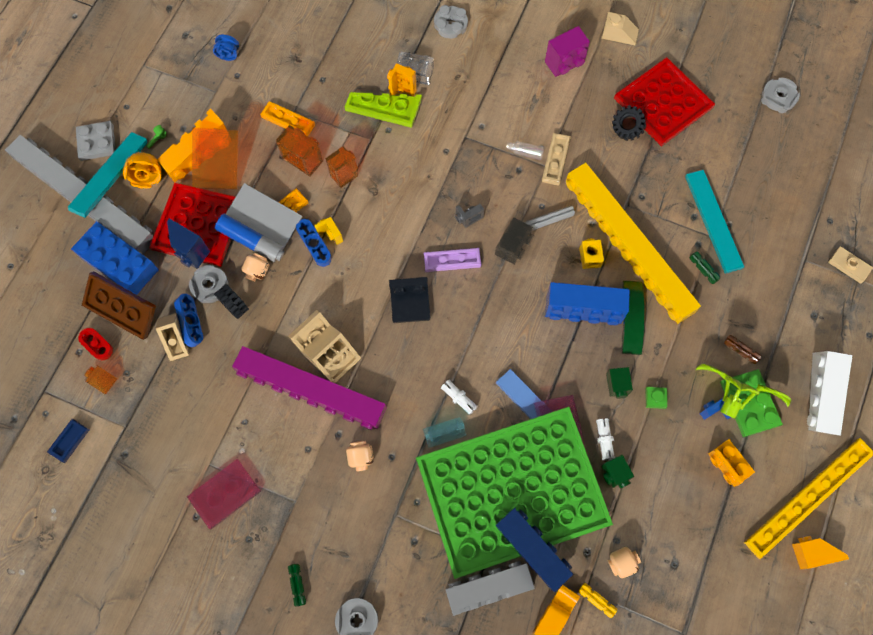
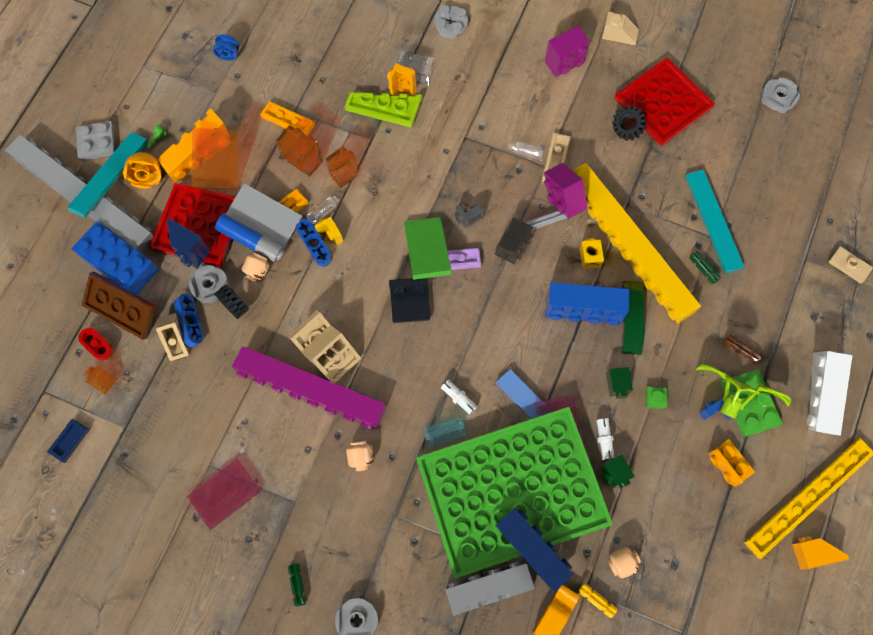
none -> clear cylinder [307,196,339,224]
none -> bright green tile [404,217,451,280]
none -> magenta brick [544,163,588,219]

